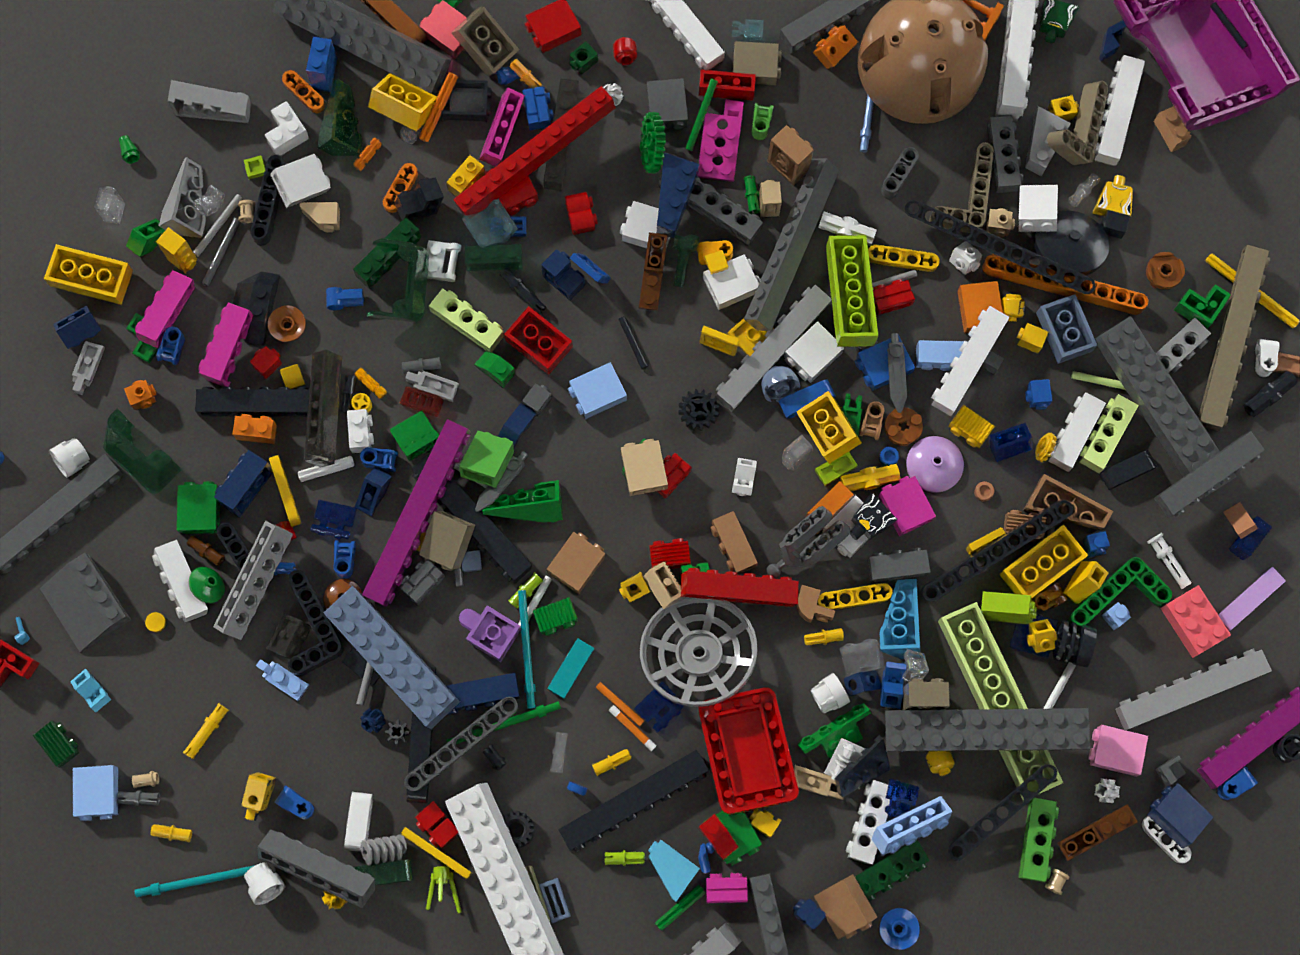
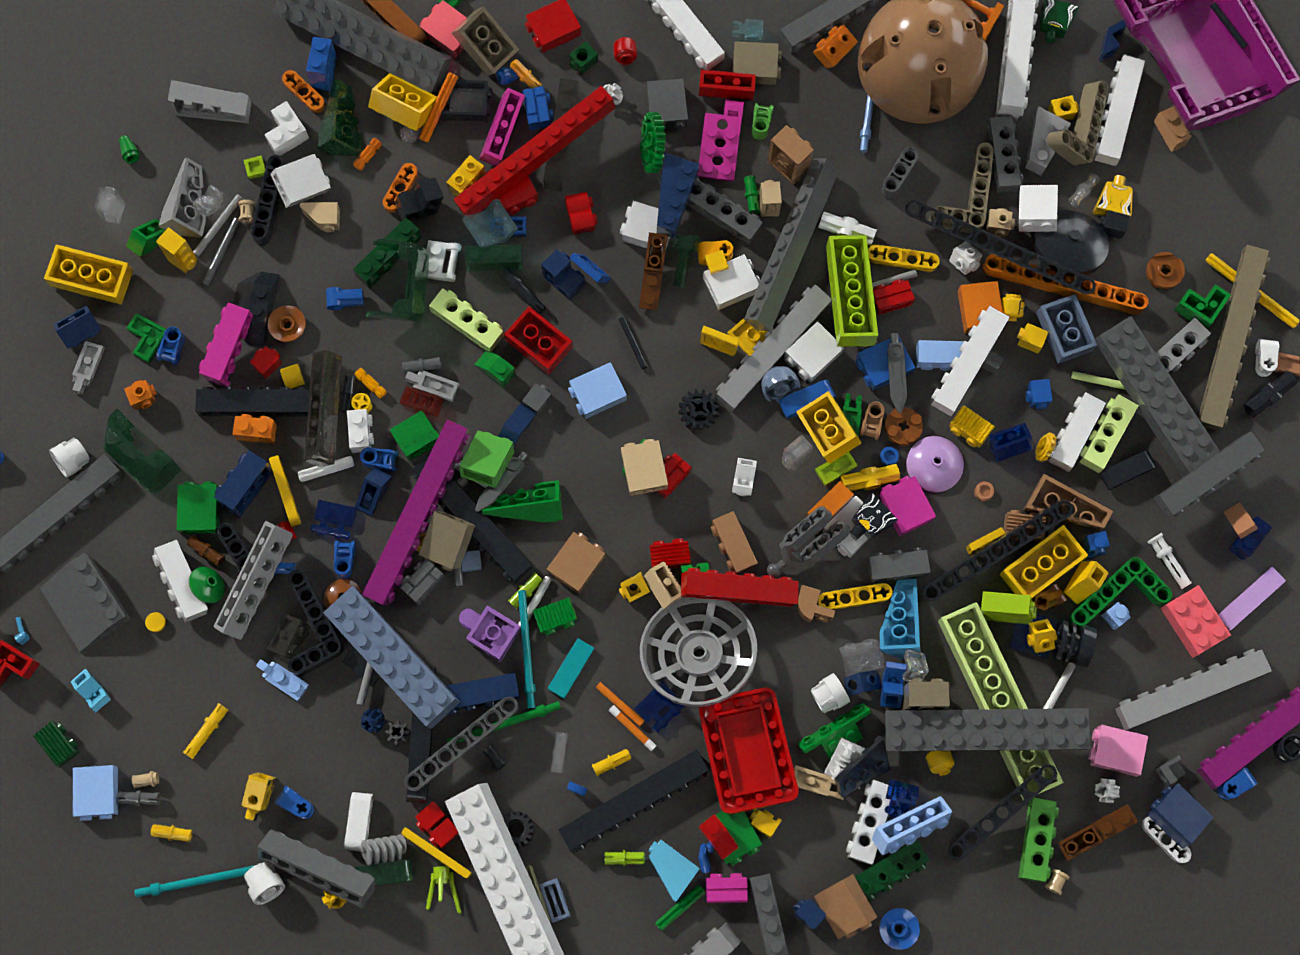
dark pink brick [135,270,195,348] -> none
green bar [685,79,718,151] -> none
yellow axle [804,628,844,645] -> none

